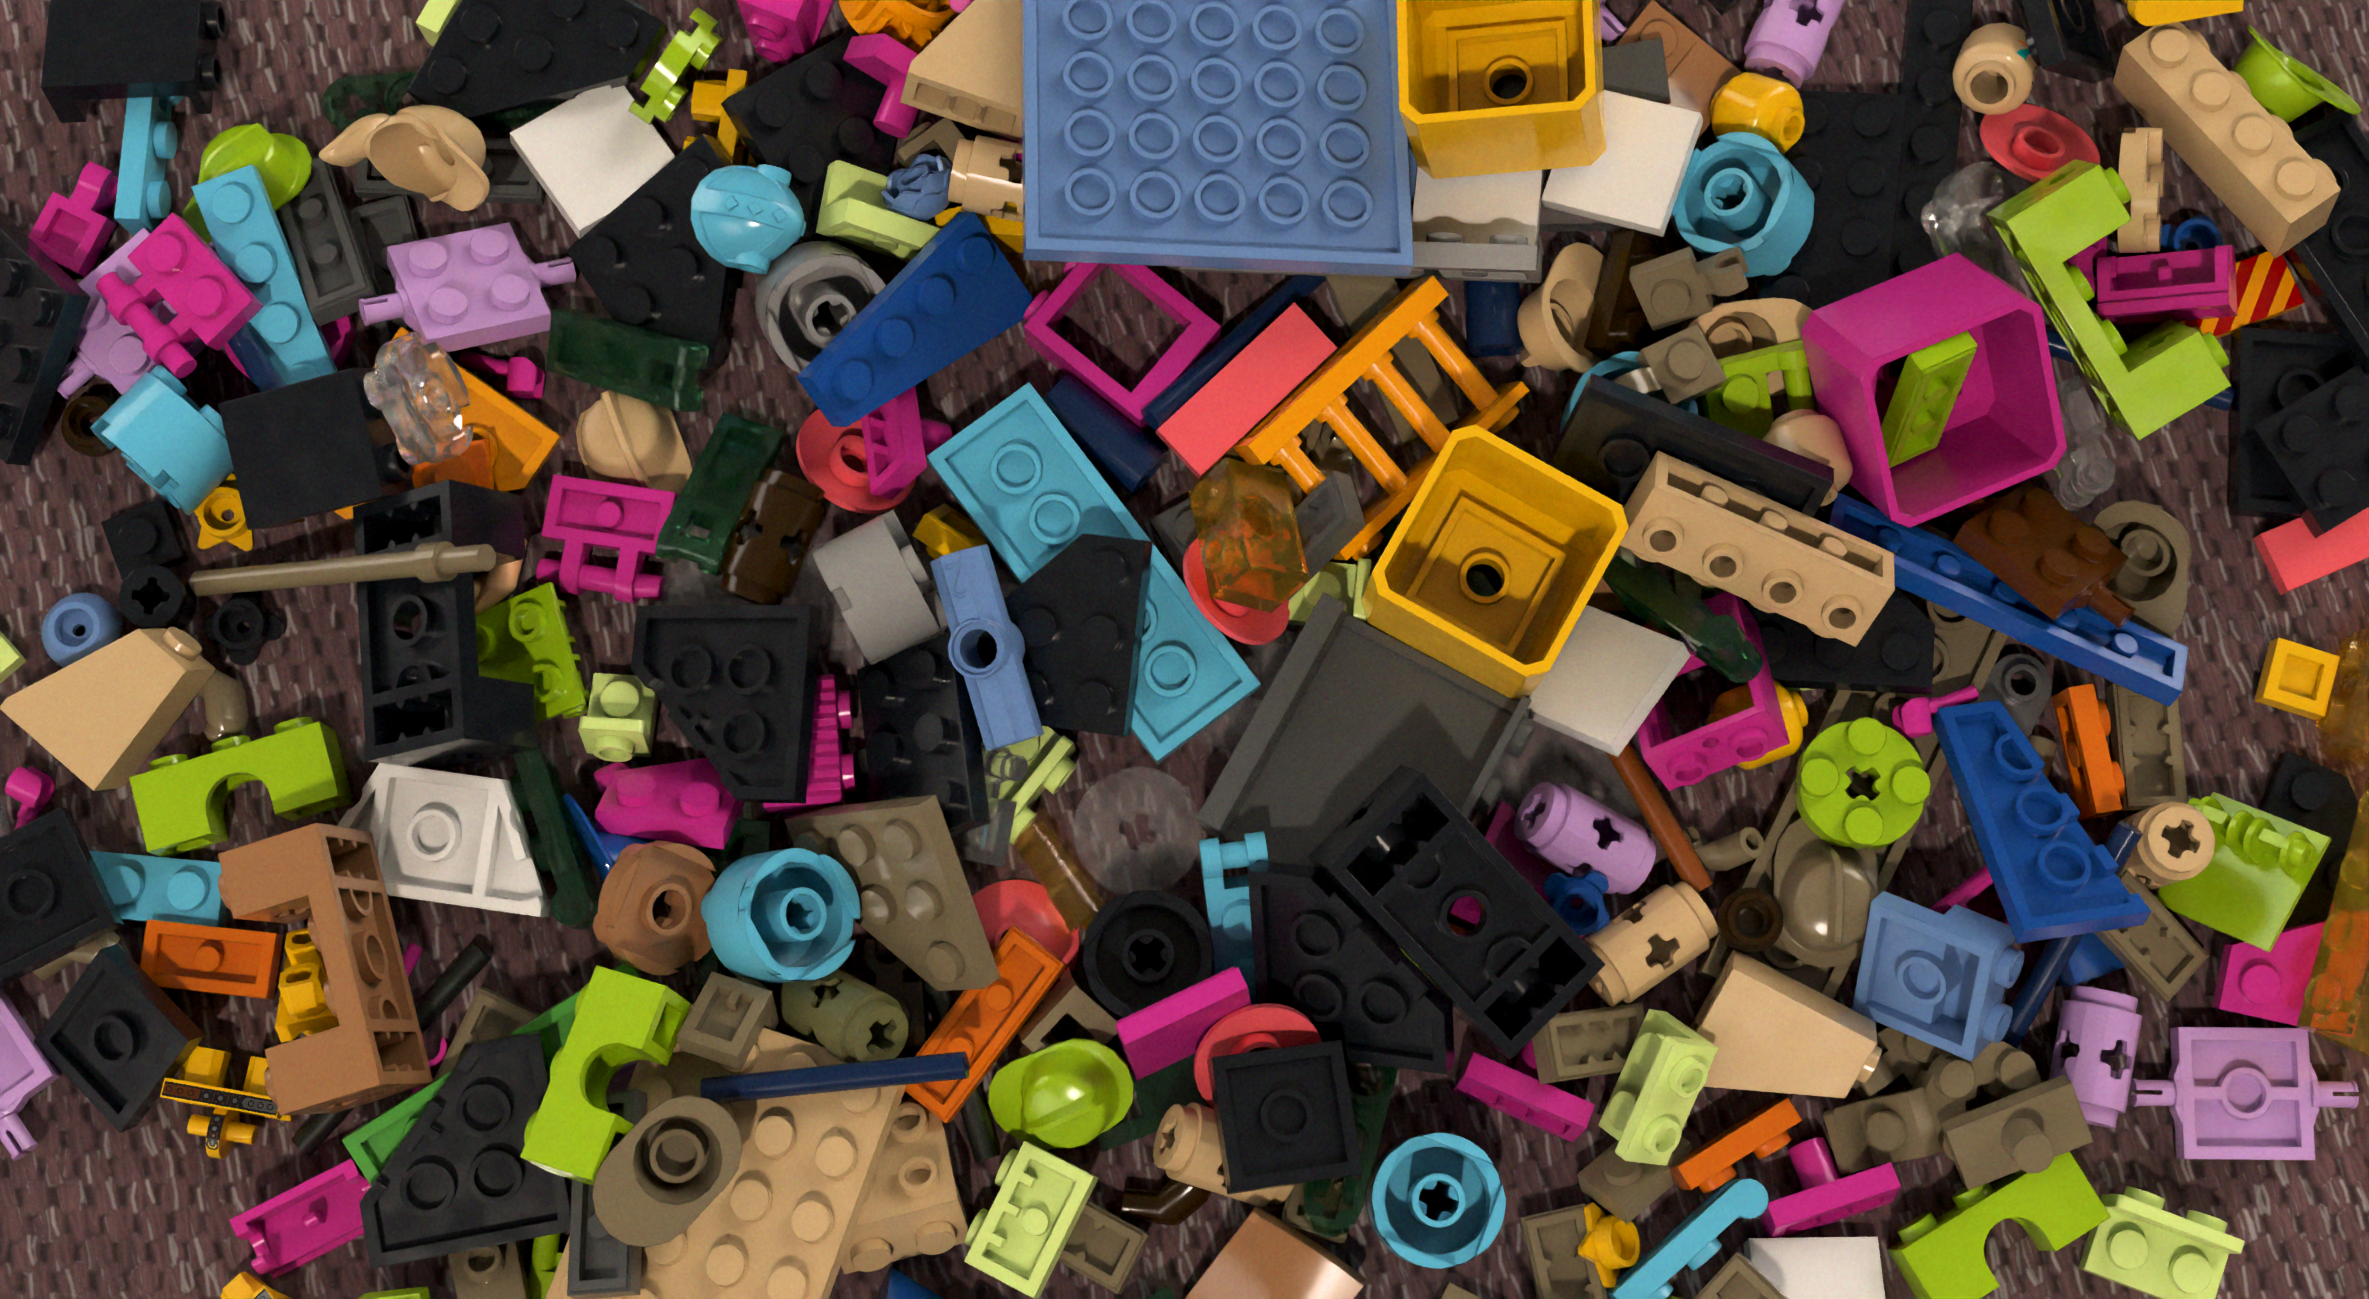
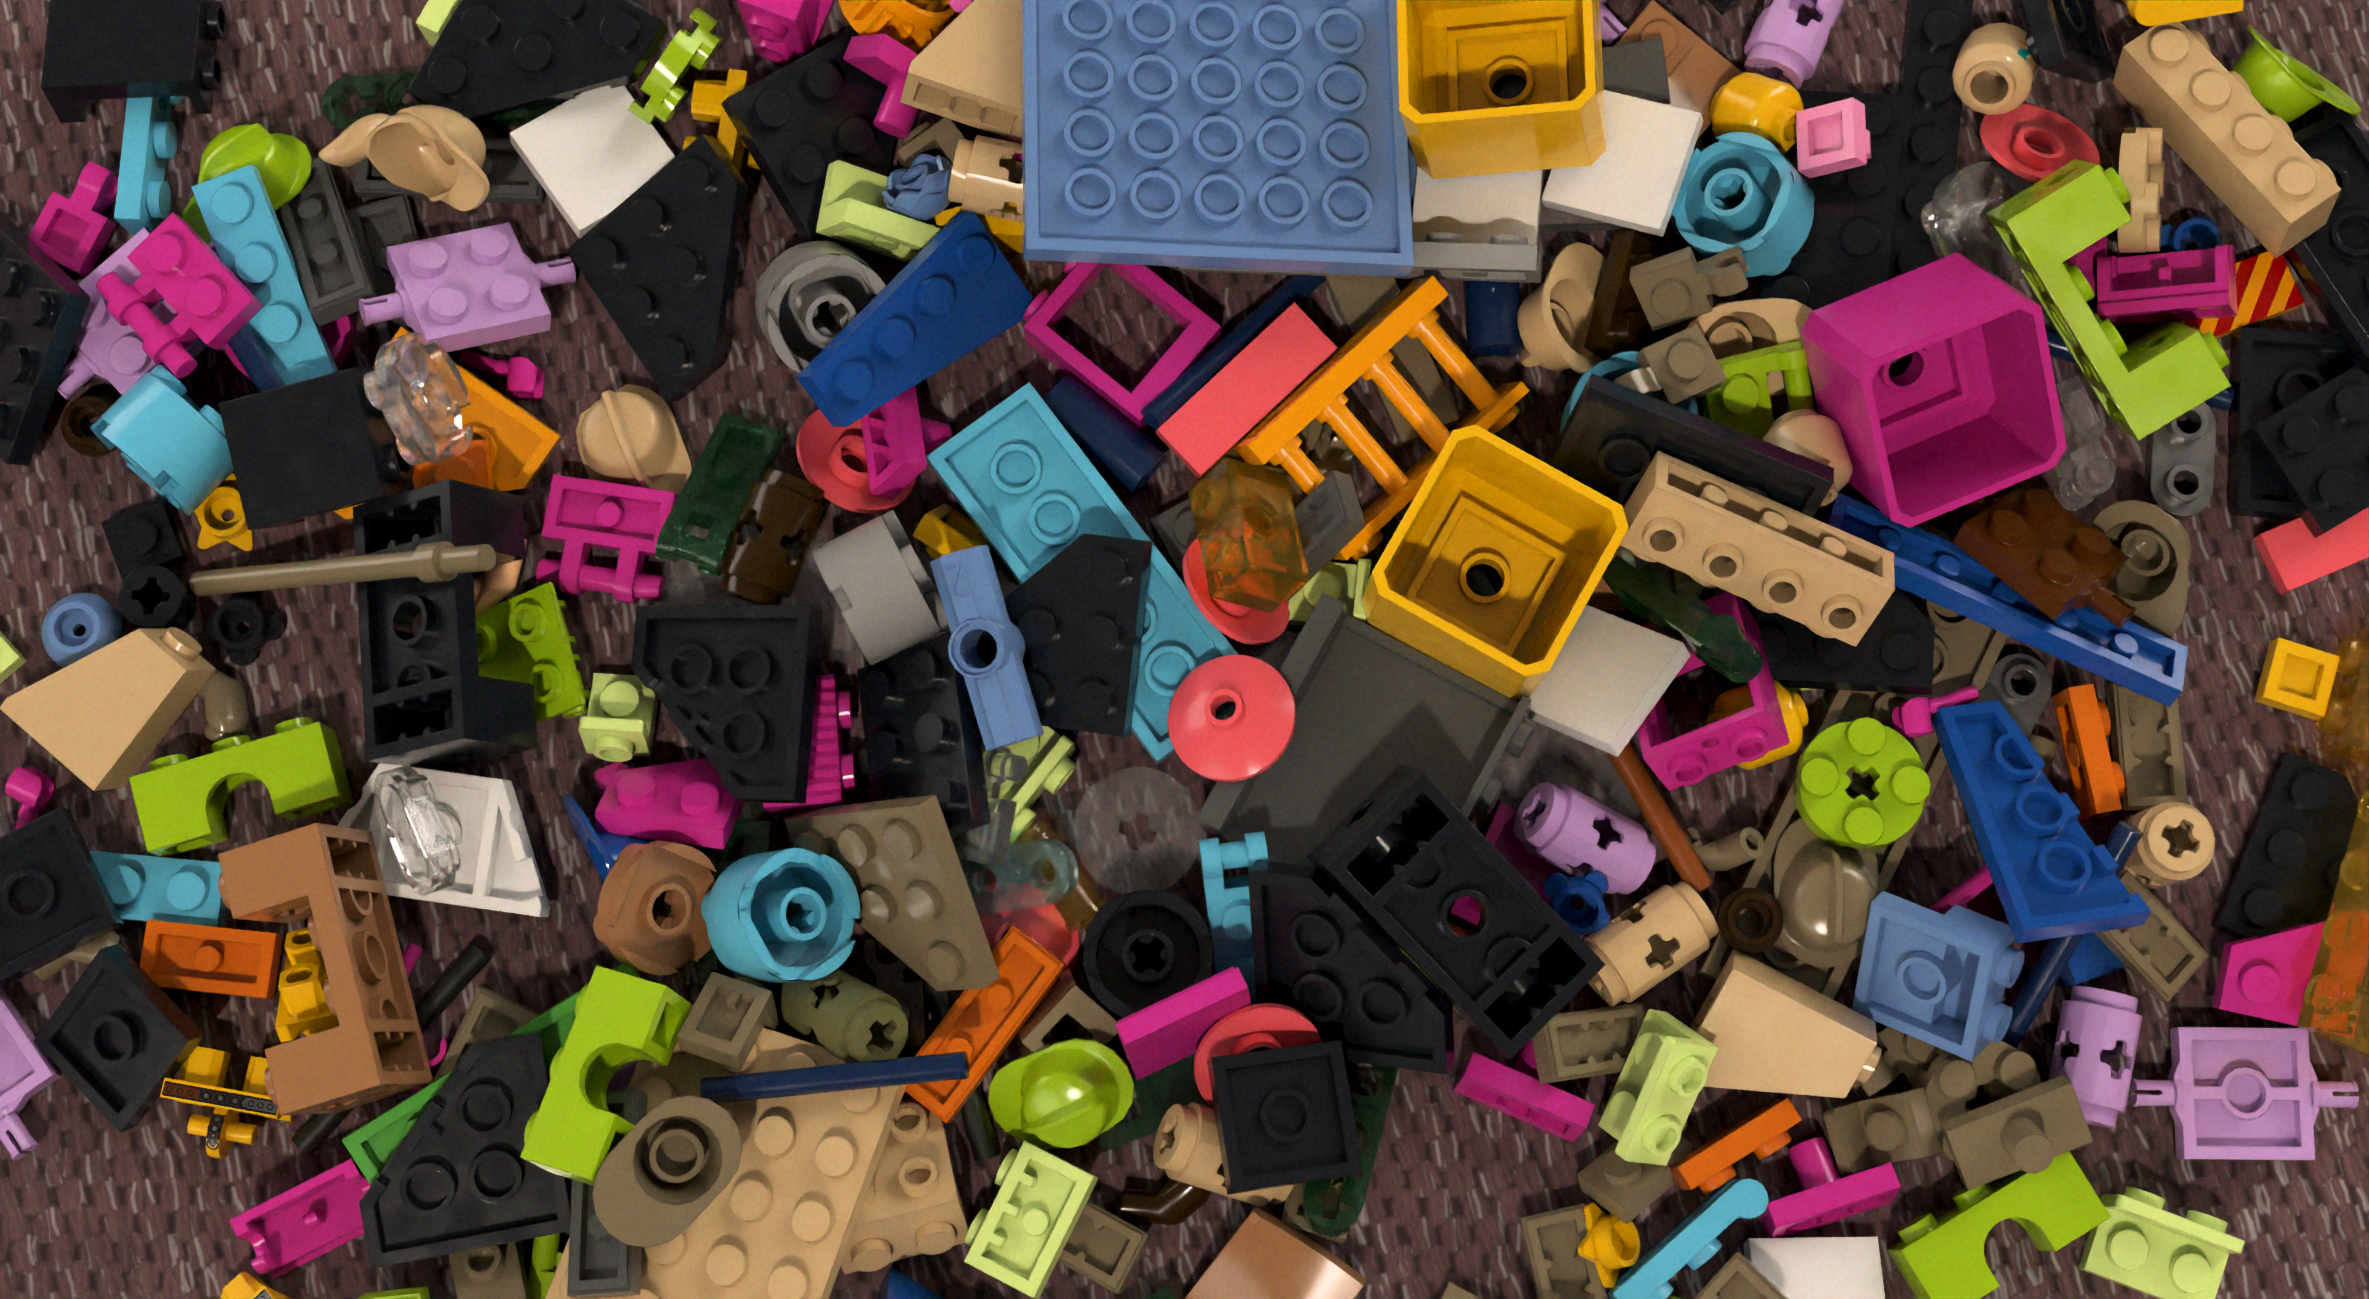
clear green plate [510,747,598,931] -> none
clear green plate [546,307,709,412] -> none
medium azure helmet [690,164,806,274] -> none
medium azure brick [1366,1133,1506,1269] -> none
lime tile [1881,330,1978,468] -> none
lime hinge [2155,792,2332,953] -> none
none -> clear plate [374,765,461,895]
none -> clear light blue plate [959,838,1078,915]
none -> coral dish [1168,655,1297,782]
none -> bright pink tile [1796,97,1871,178]
none -> flat silver plate [2144,402,2216,521]

